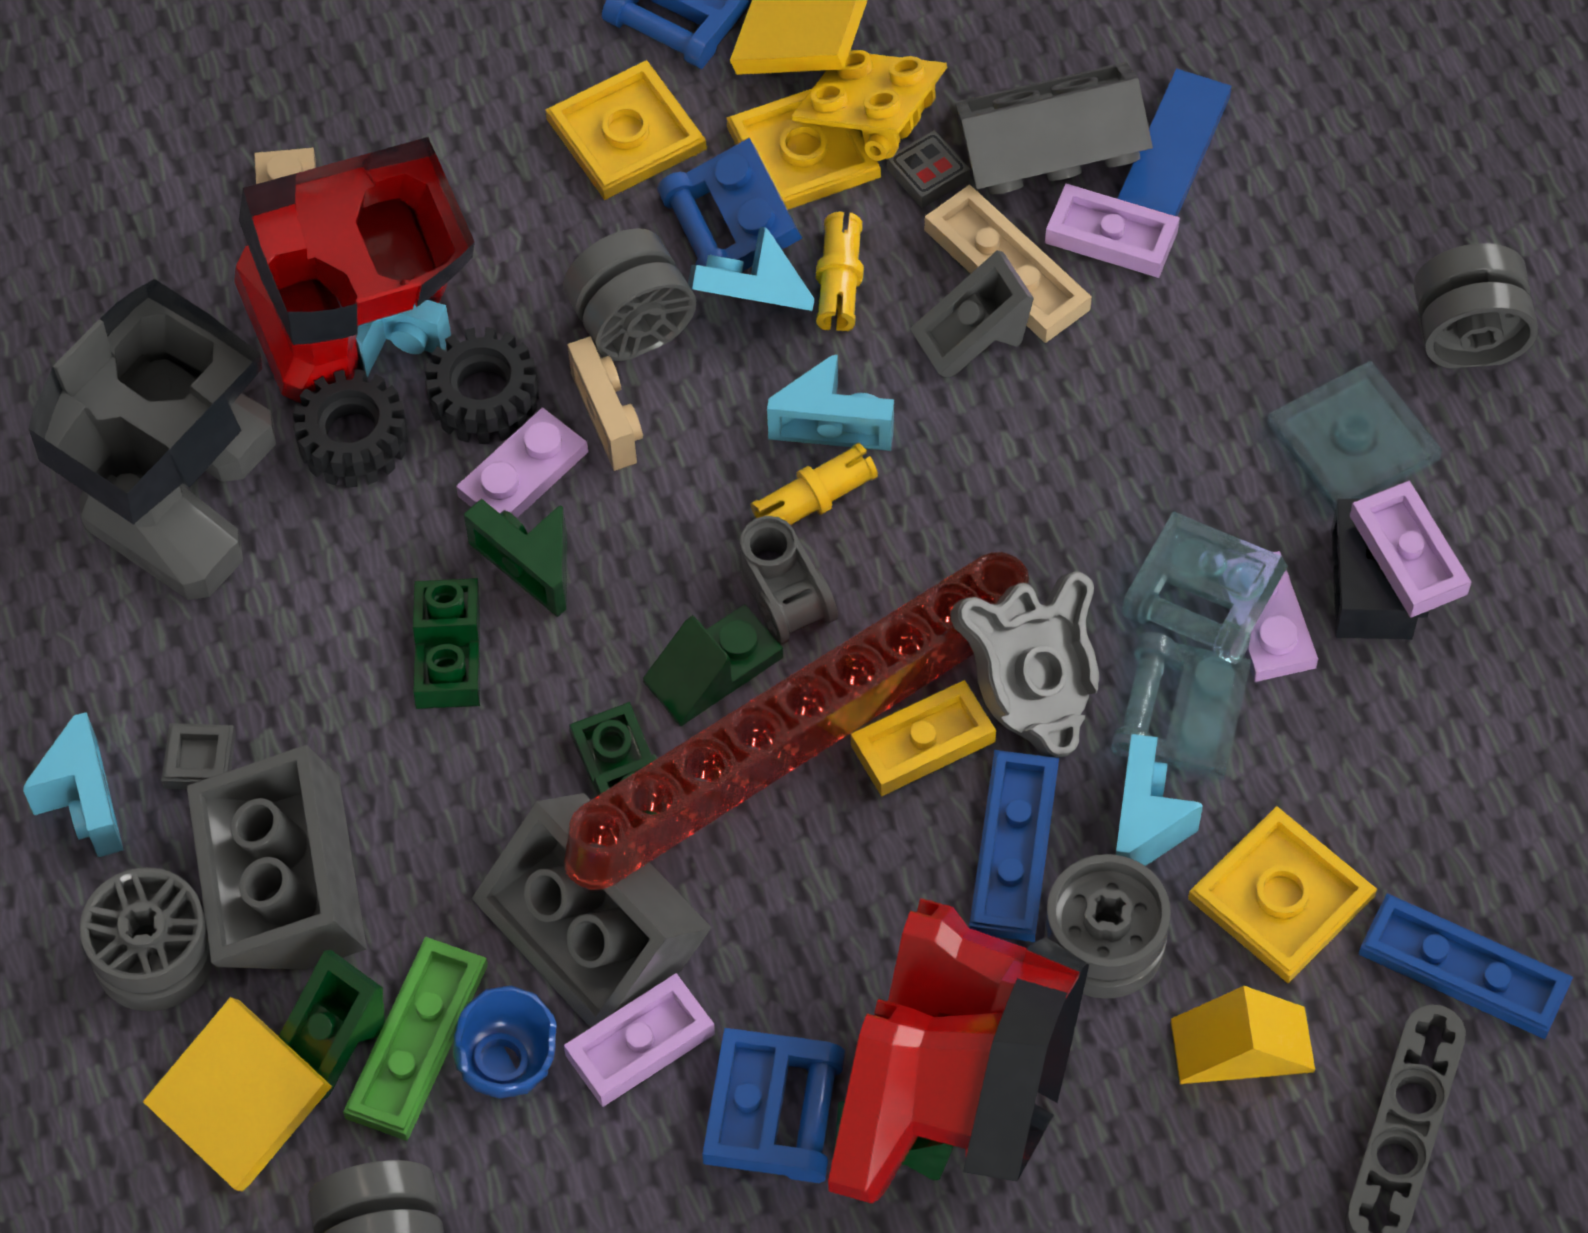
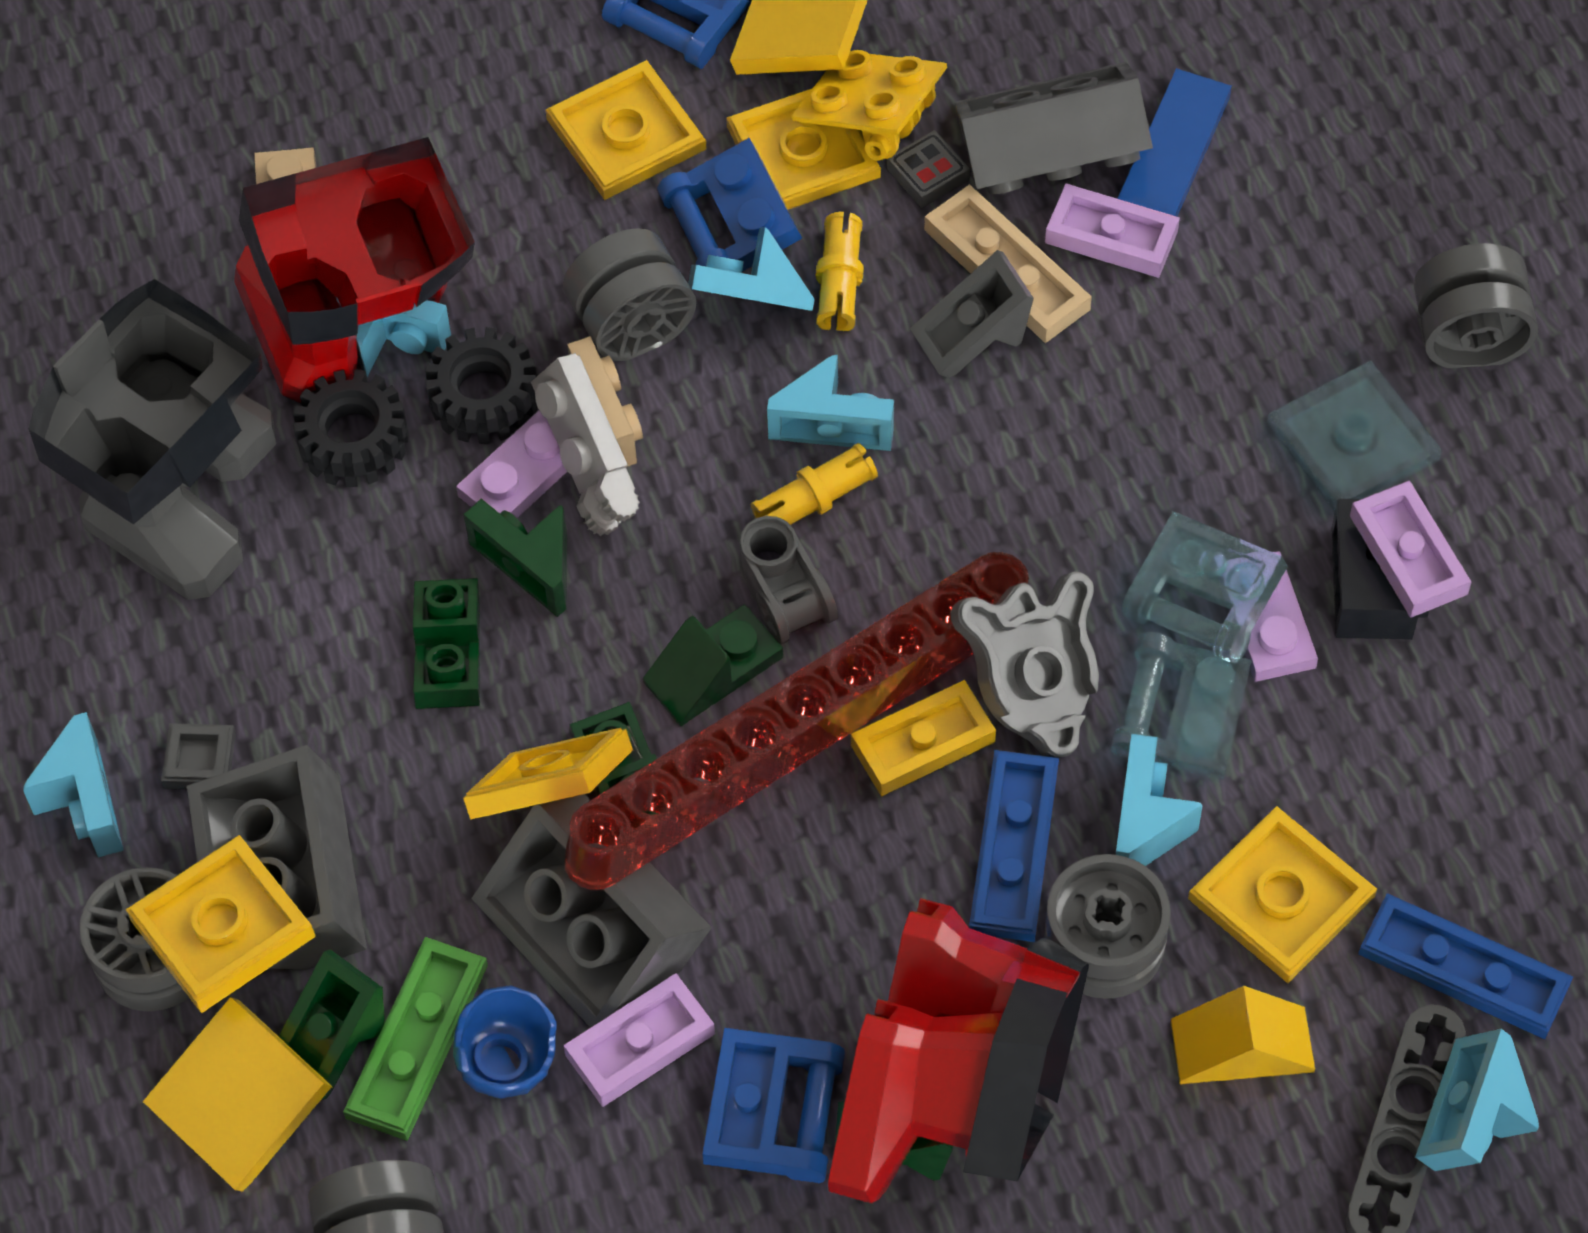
none -> yellow tile [126,835,316,1013]
none -> yellow tile [463,728,633,820]
none -> light grey hinge [531,353,640,536]
none -> medium azure slope [1415,1029,1539,1171]

